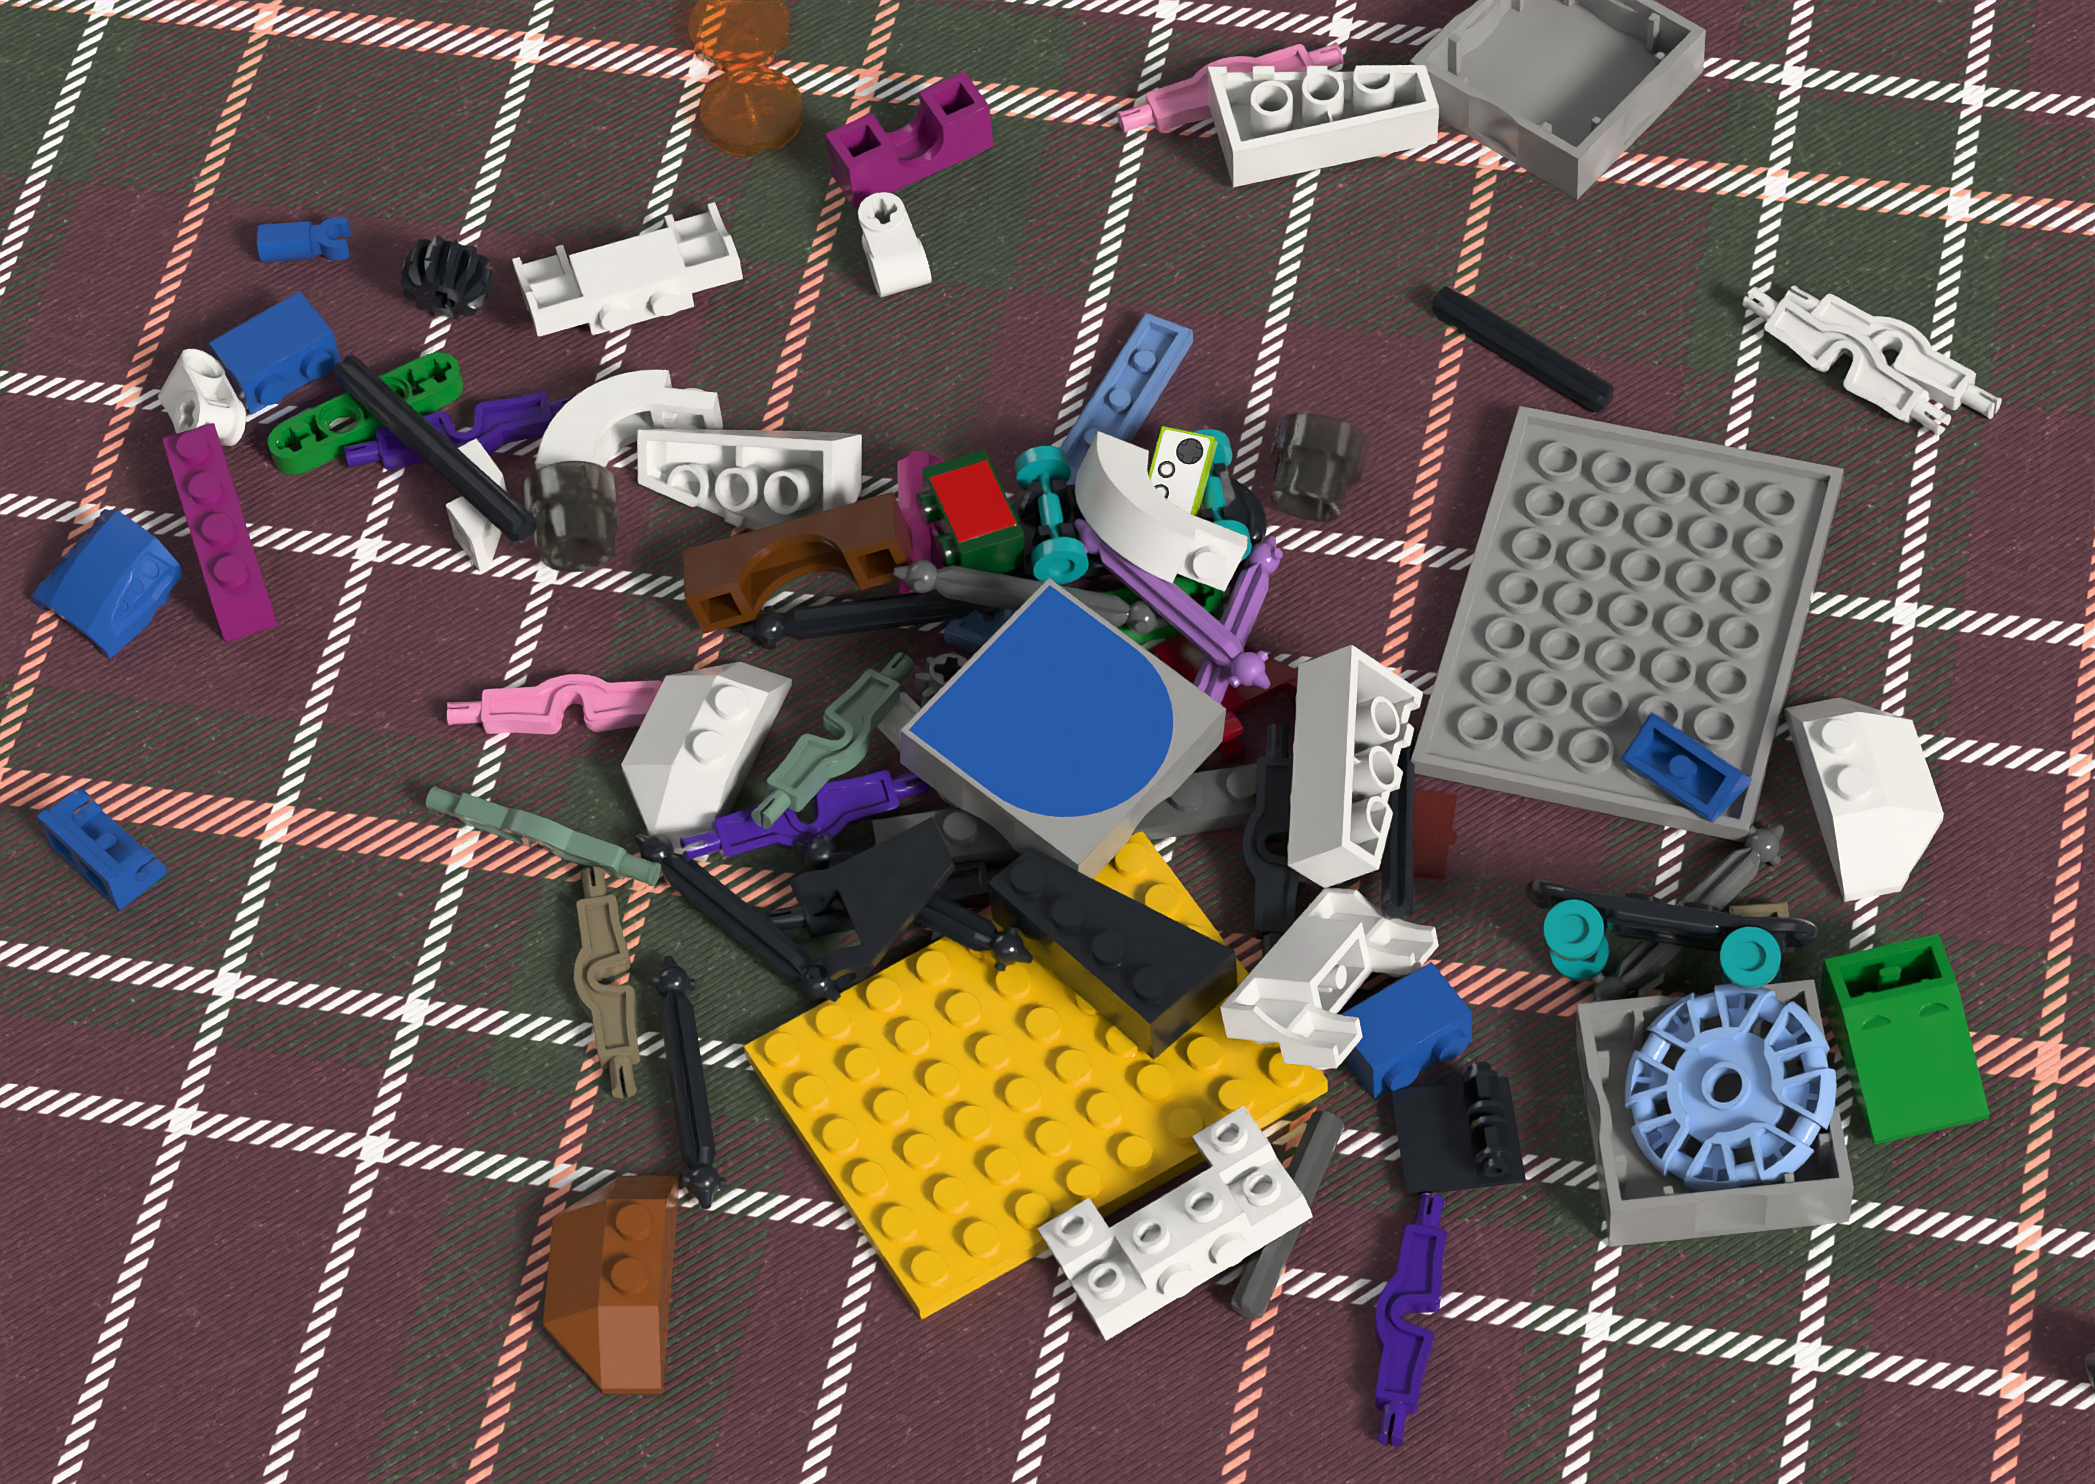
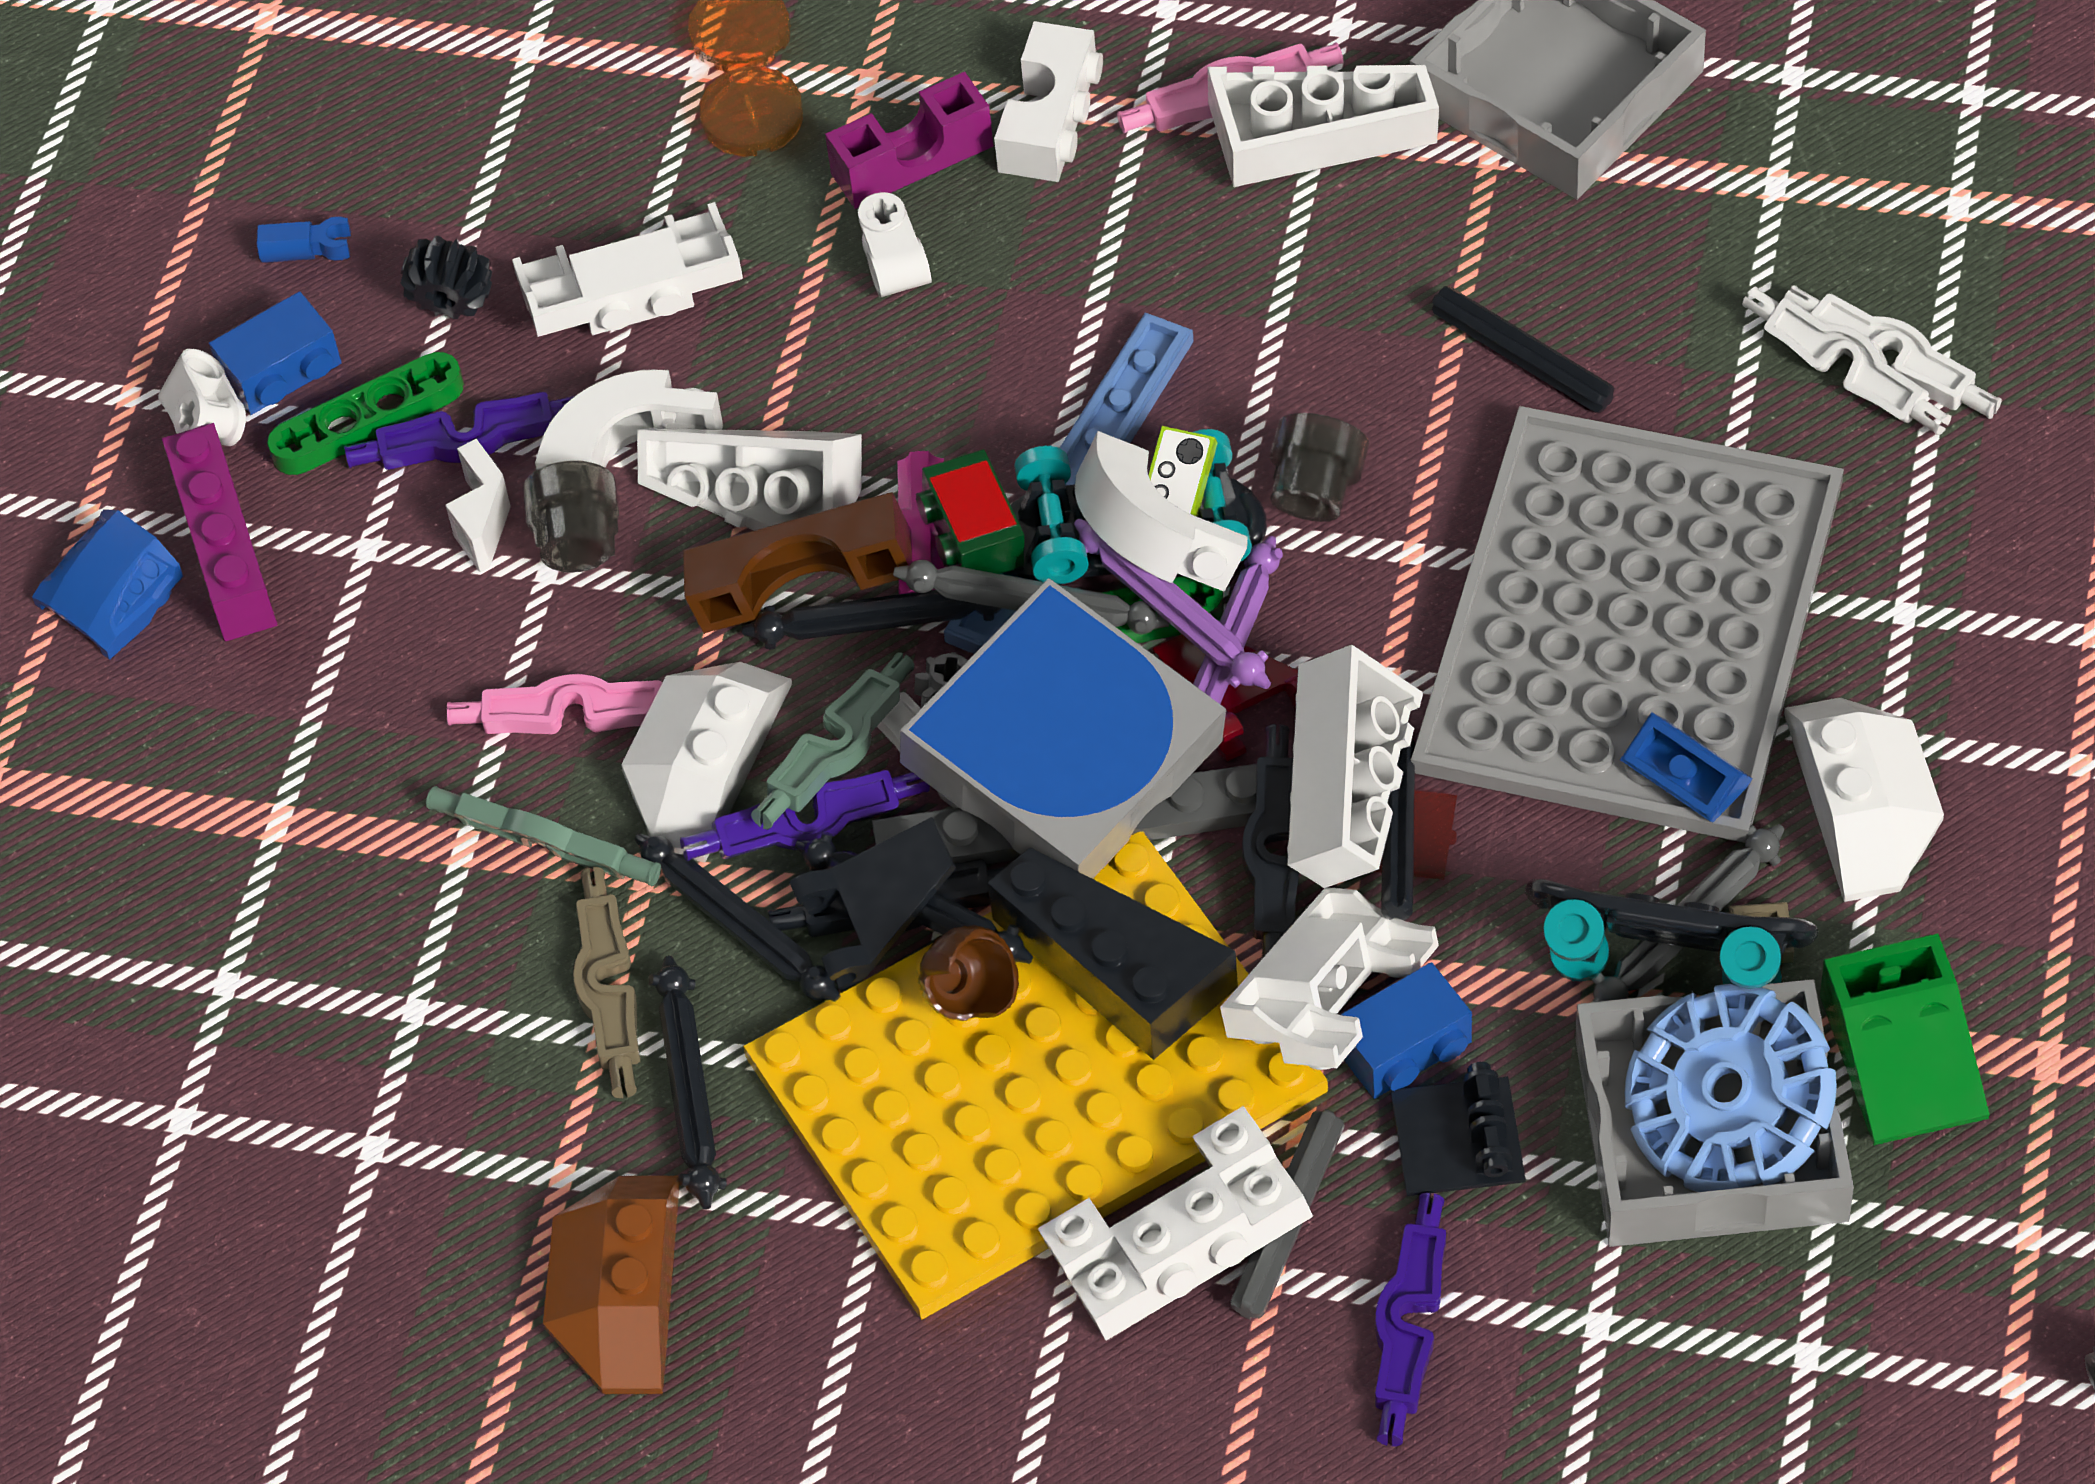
blue hinge [37,788,167,912] -> none
black axle [333,355,536,543] -> none
none -> reddish brown hair [918,925,1019,1021]
none -> white arch [994,21,1103,182]

